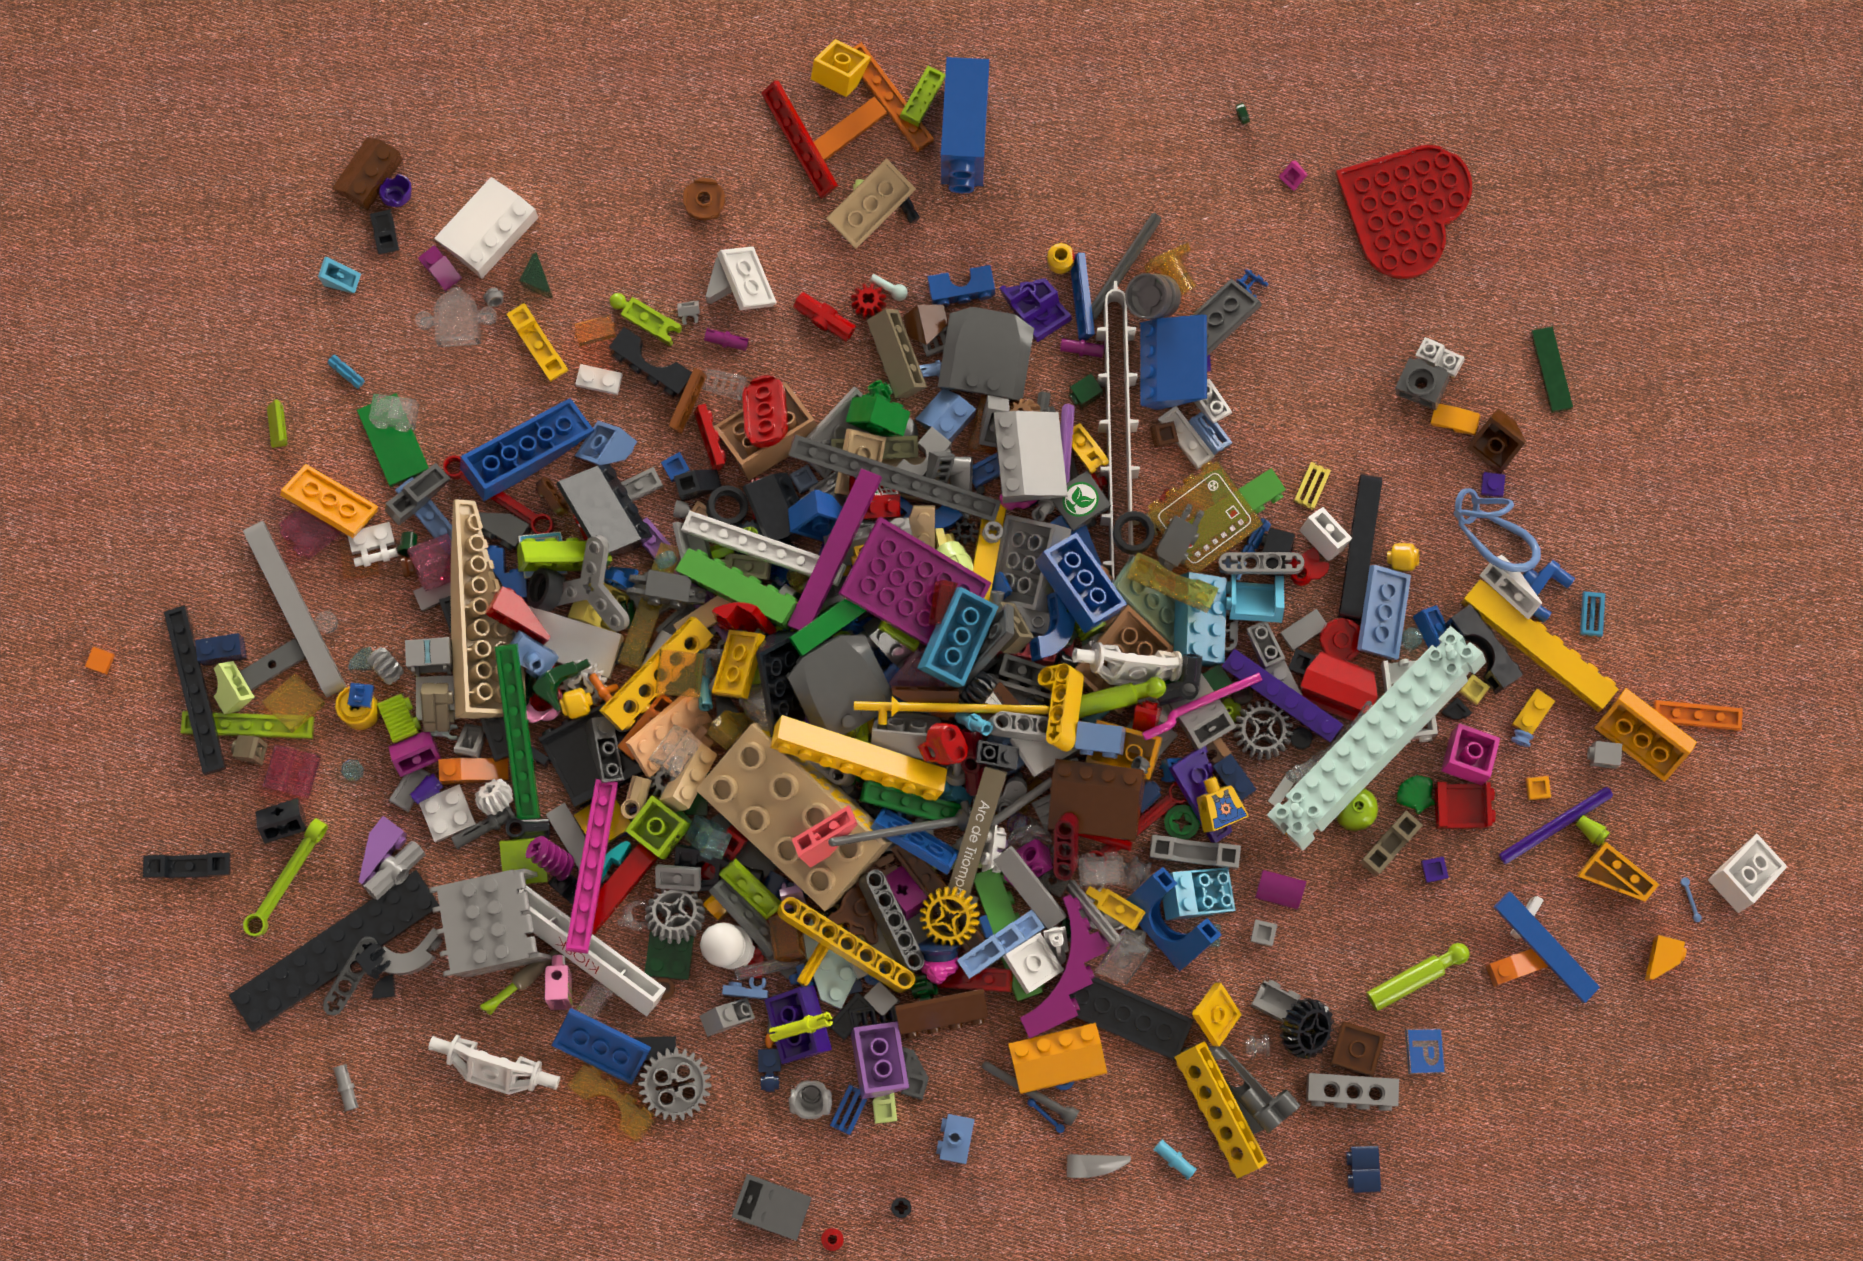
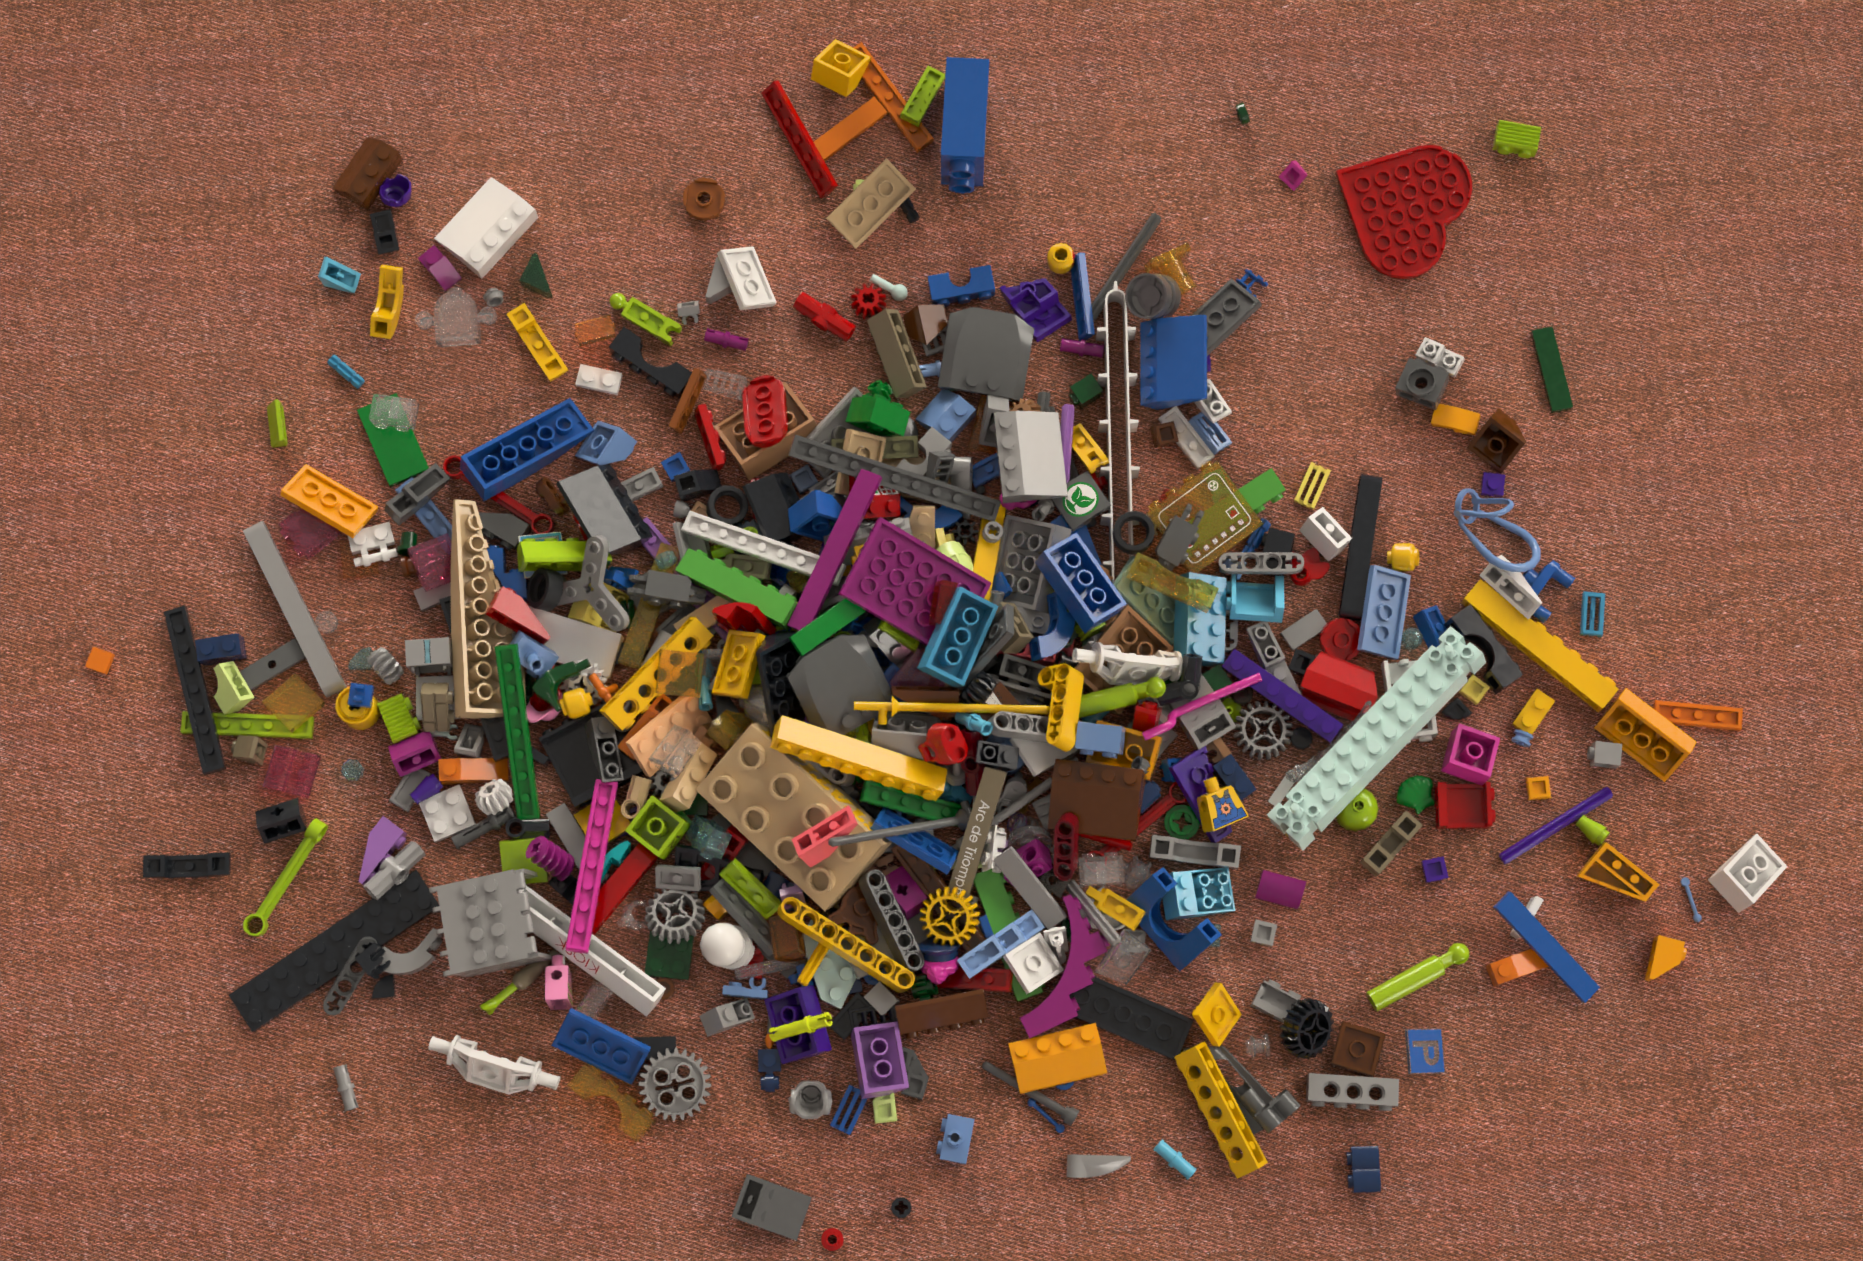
none -> yellow arch [370,265,404,339]
none -> lime brick [1493,120,1541,158]

